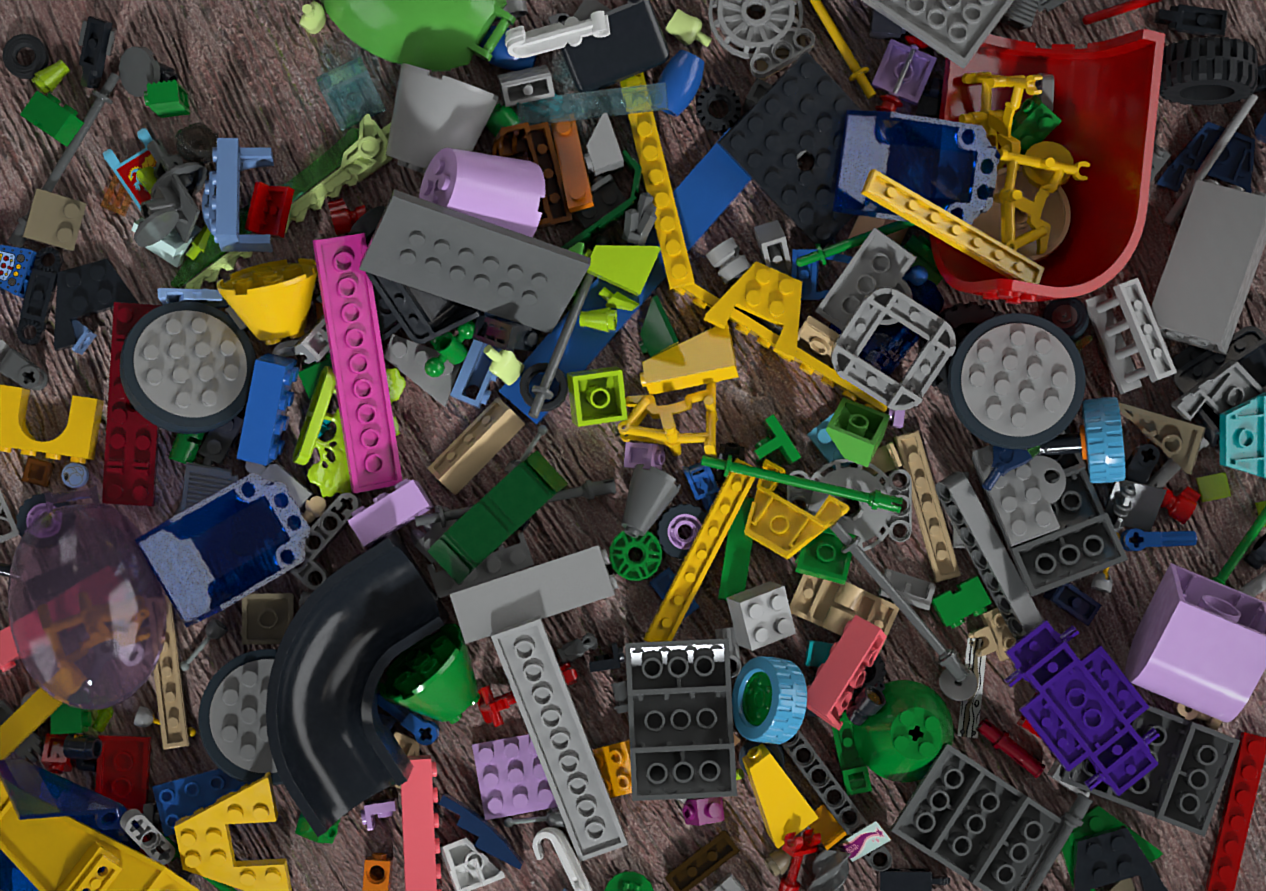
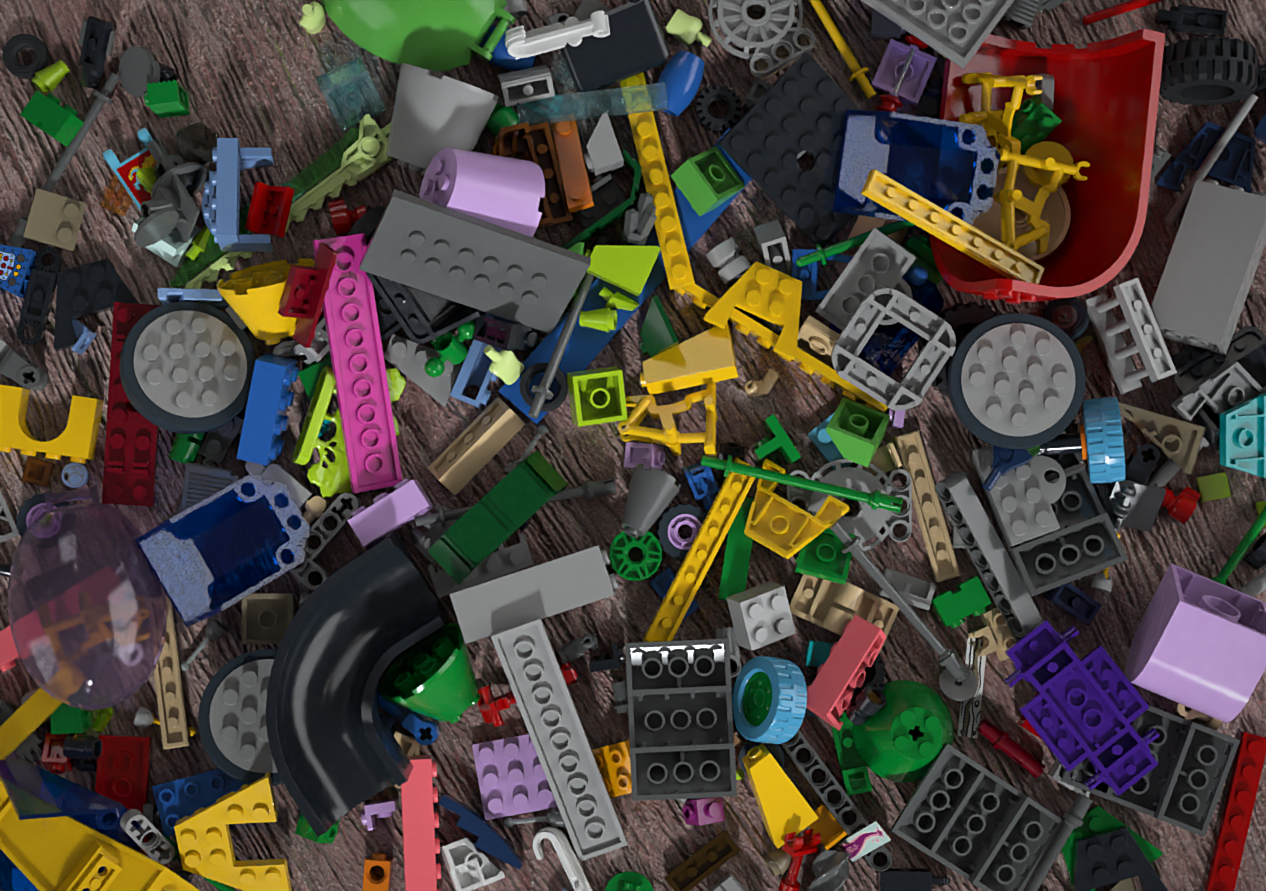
blue connector [1119,528,1197,552] -> none
none -> dark red bracket [278,243,337,348]
none -> bright green slope [671,146,745,216]
none -> tan arm [744,369,780,397]

